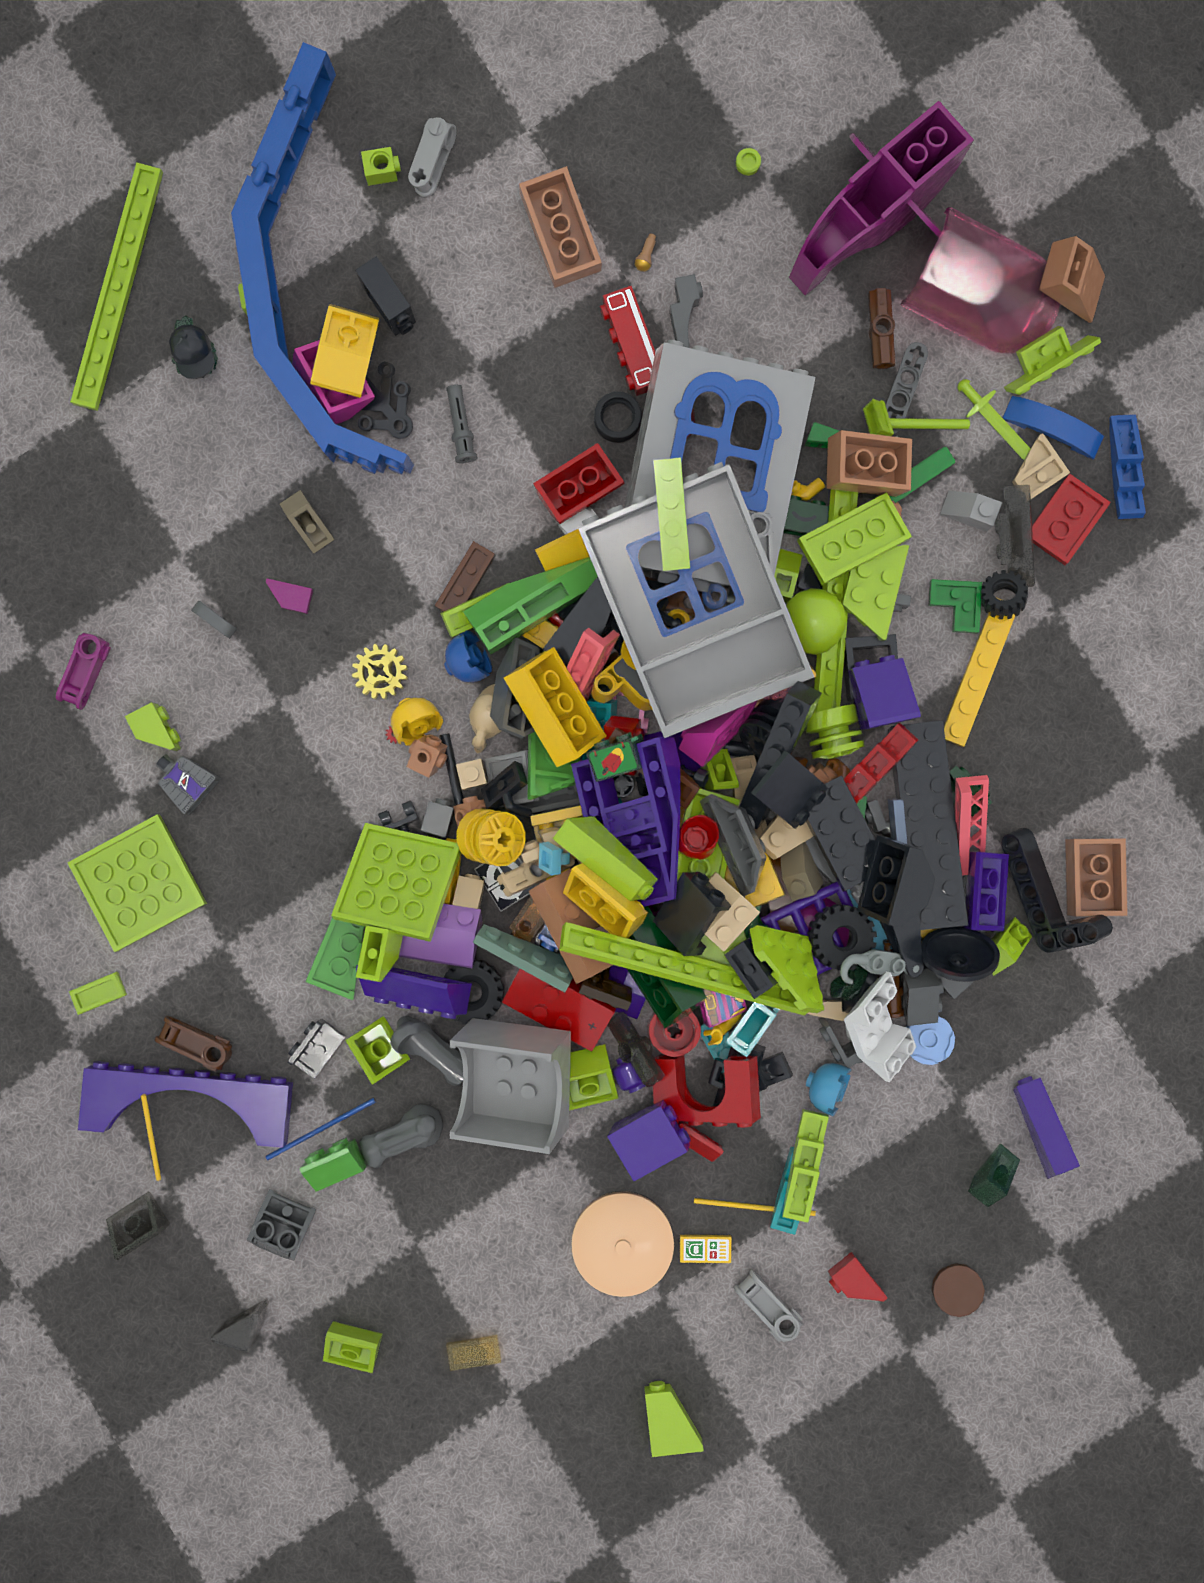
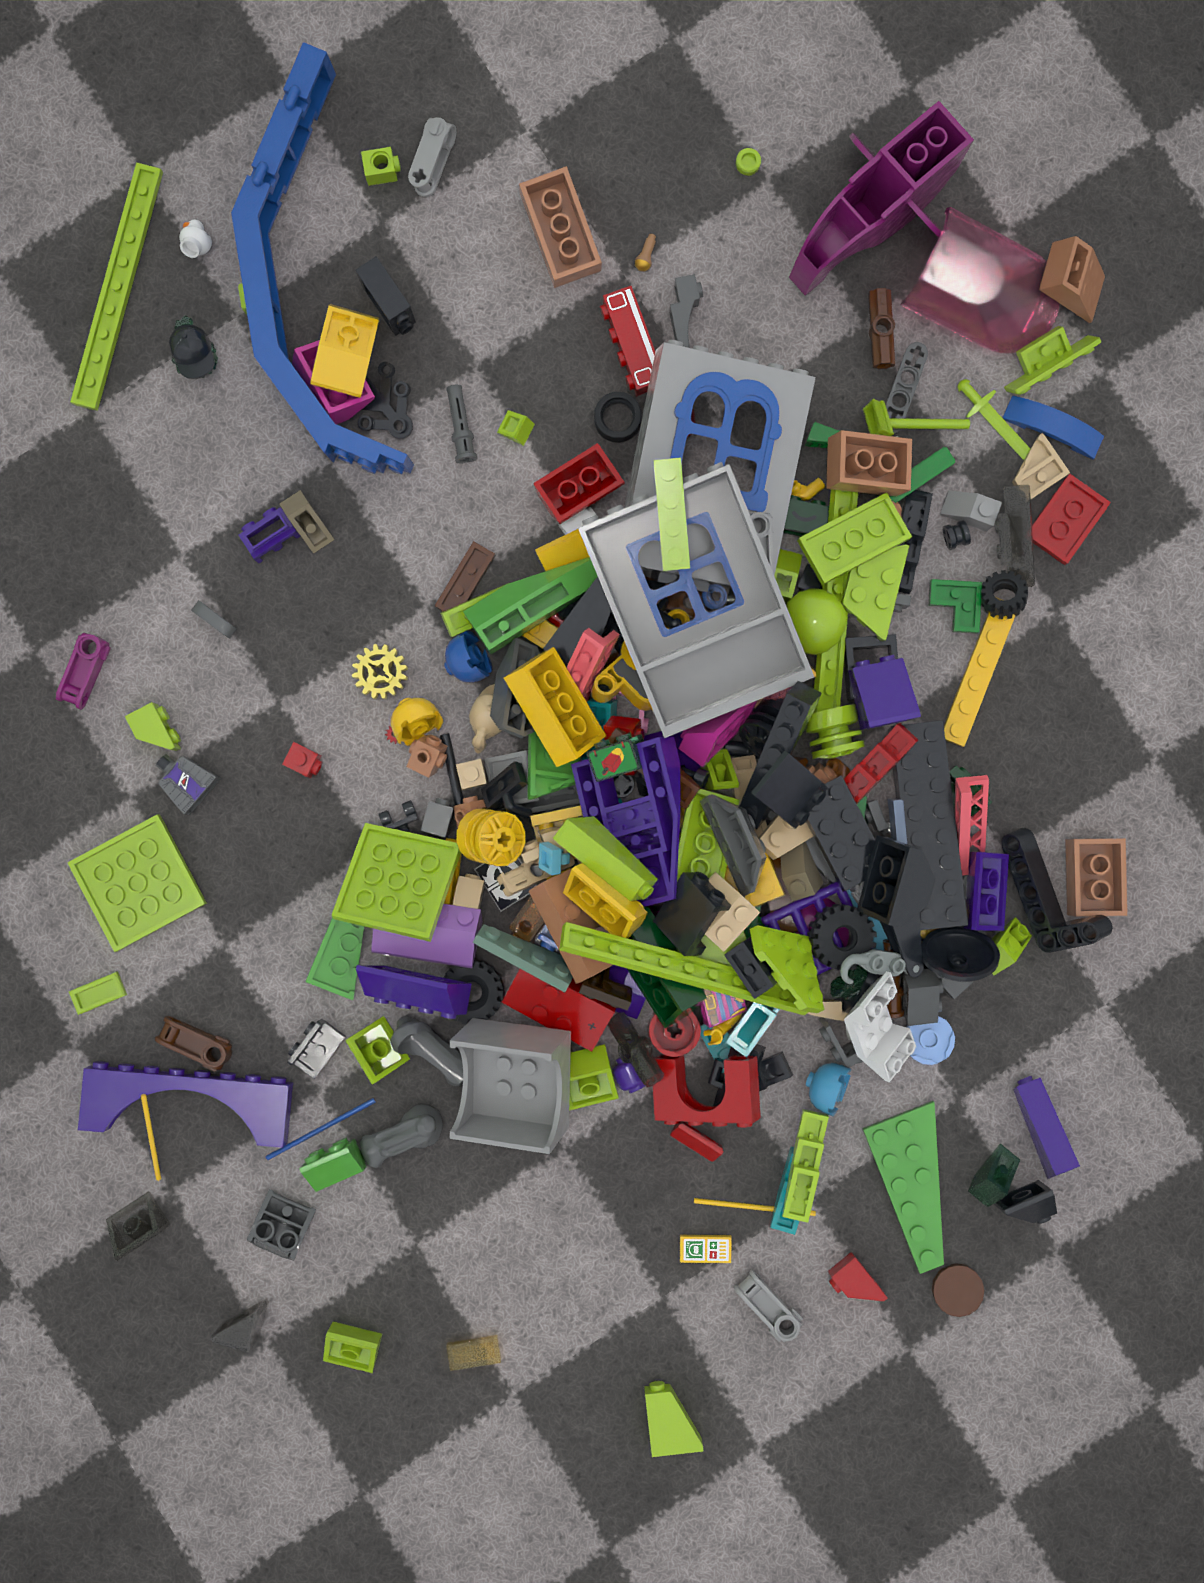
magenta tile [266,578,313,614] -> none
lime slope [356,926,403,982] -> none
light nougat dish [572,1192,674,1297] -> none
dark purple slope [607,1100,691,1181] -> none
red hair [679,815,719,860] -> none
blue slope [1109,415,1146,519] -> none
none -> white animal [179,219,212,258]
none -> dark purple window [238,507,301,563]
none -> red bracket [282,742,323,778]
none -> lime slope [497,410,535,446]
none -> bright green wing [862,1101,944,1274]
none -> black slope [898,490,933,594]
none -> black wheel [942,520,971,550]
none -> black slope [992,1180,1057,1224]

